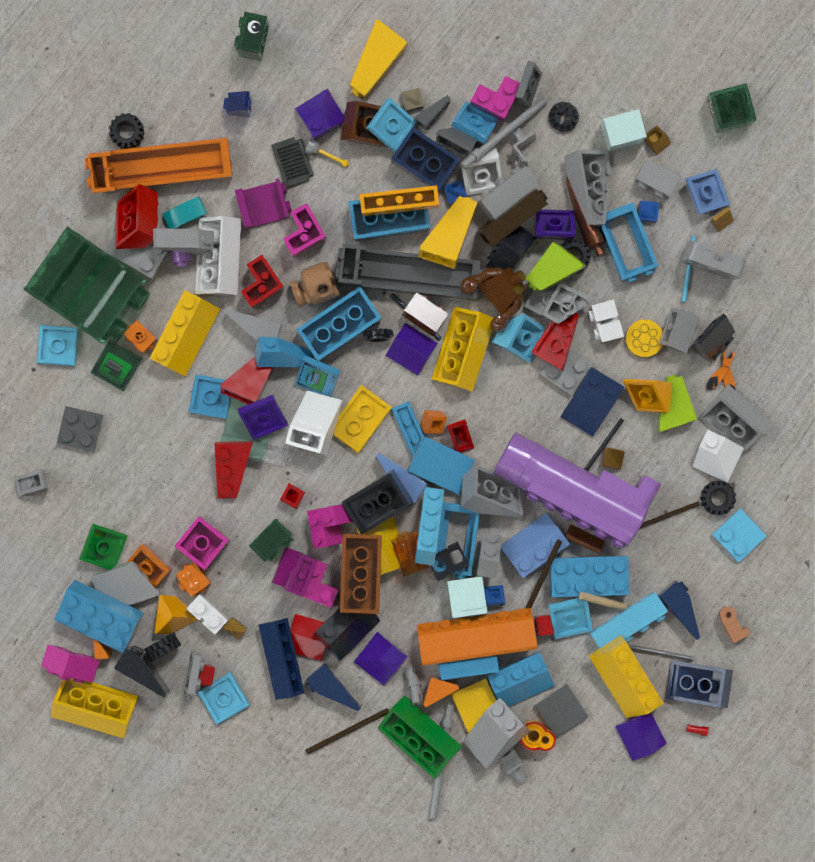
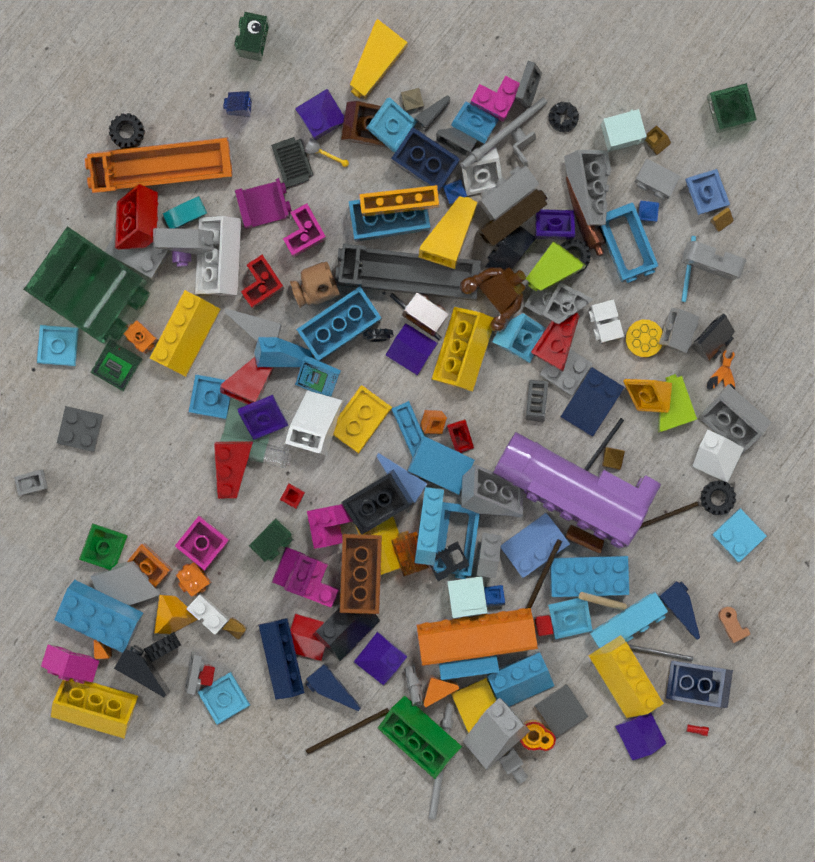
none -> dark grey slope [526,380,548,422]

